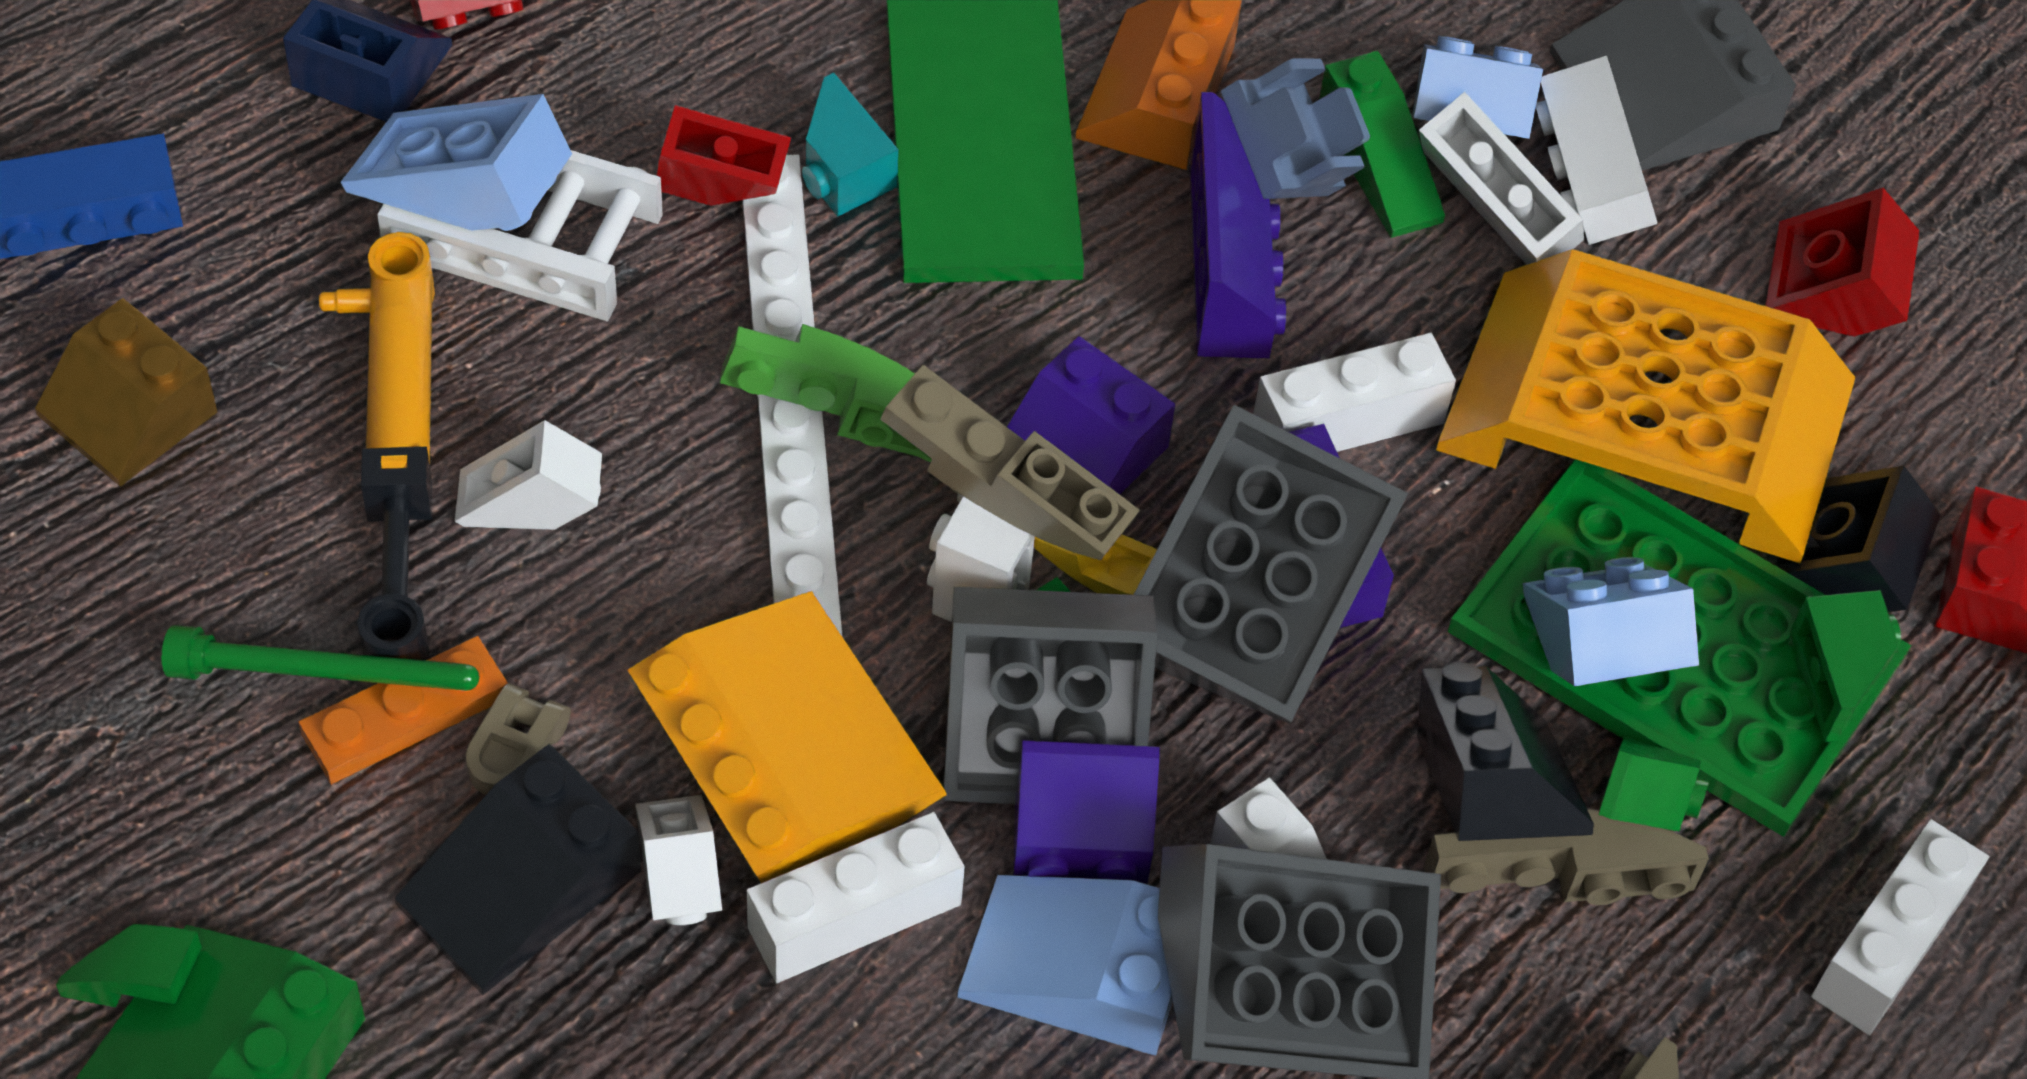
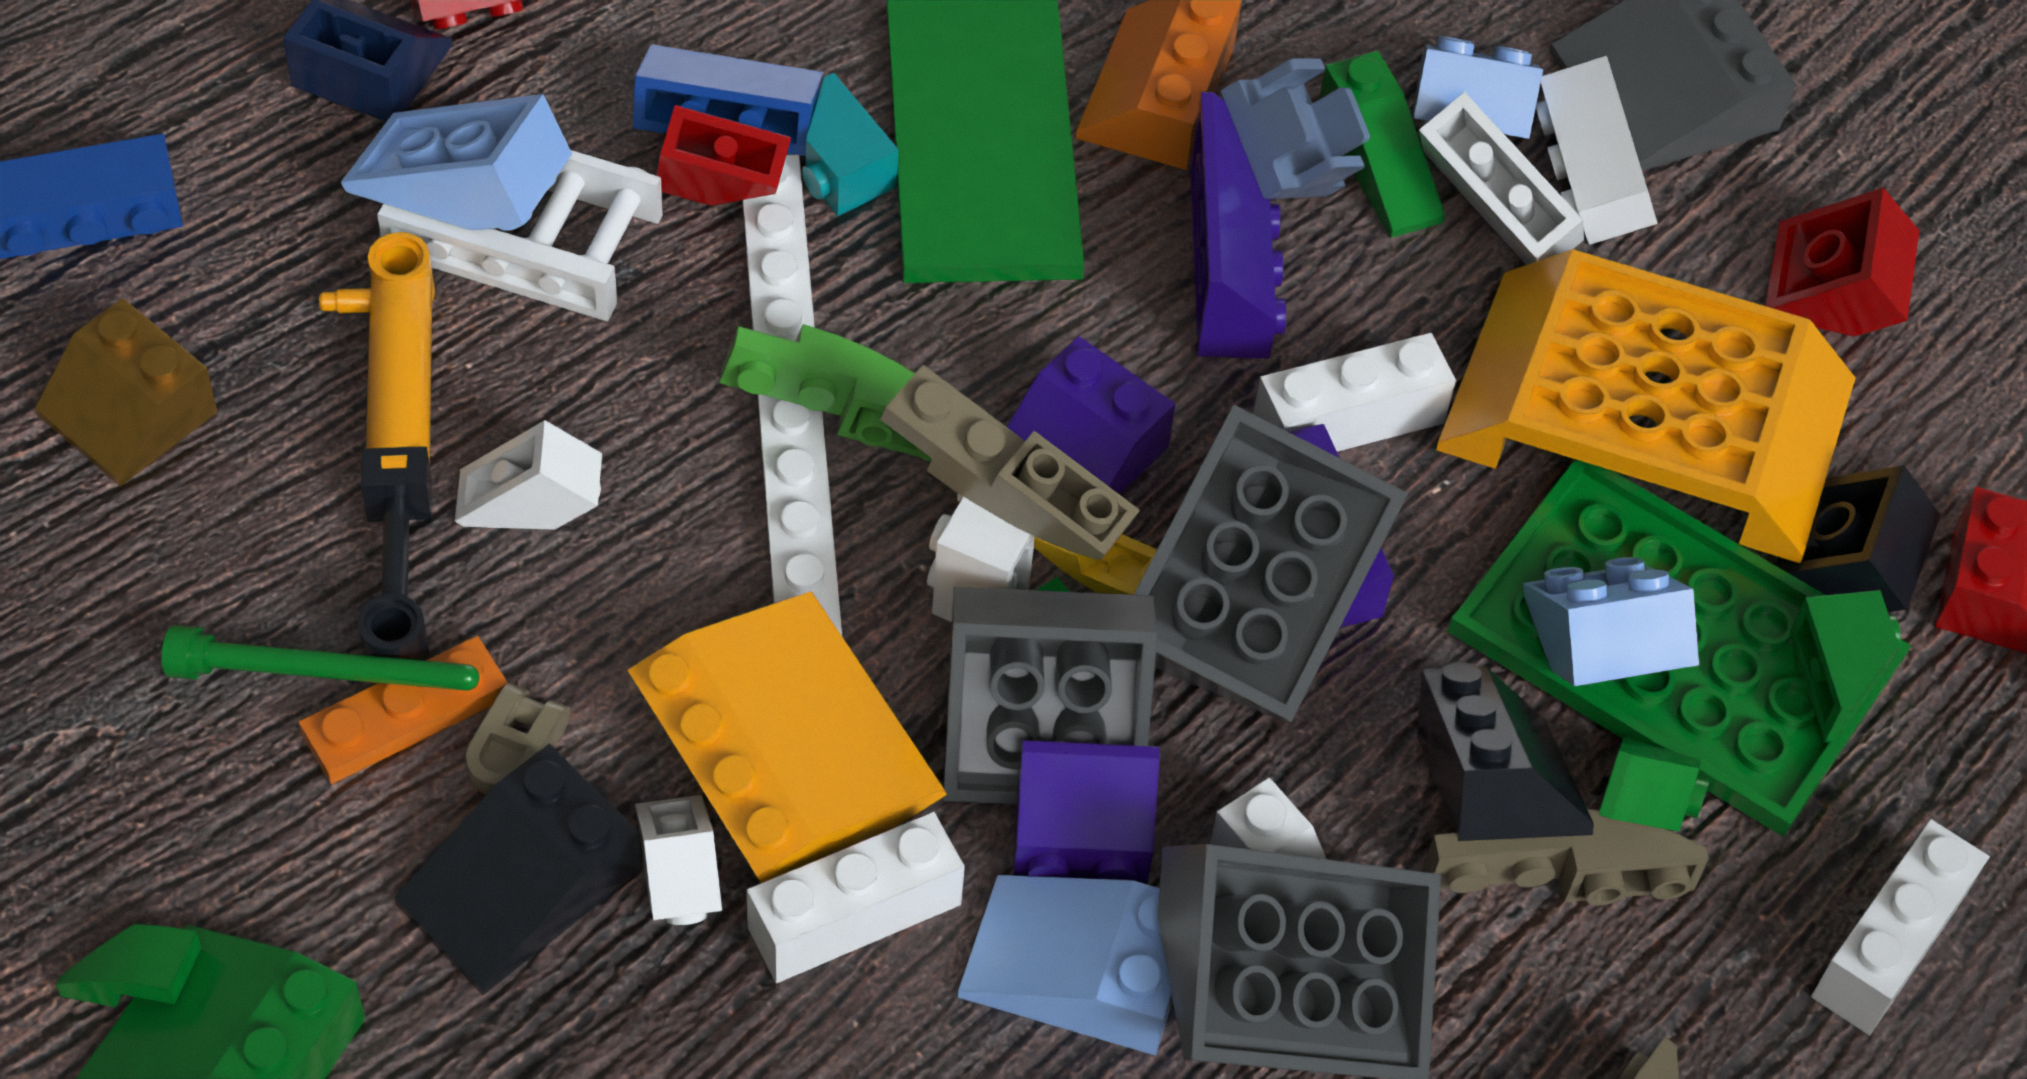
none -> blue brick [633,44,824,156]

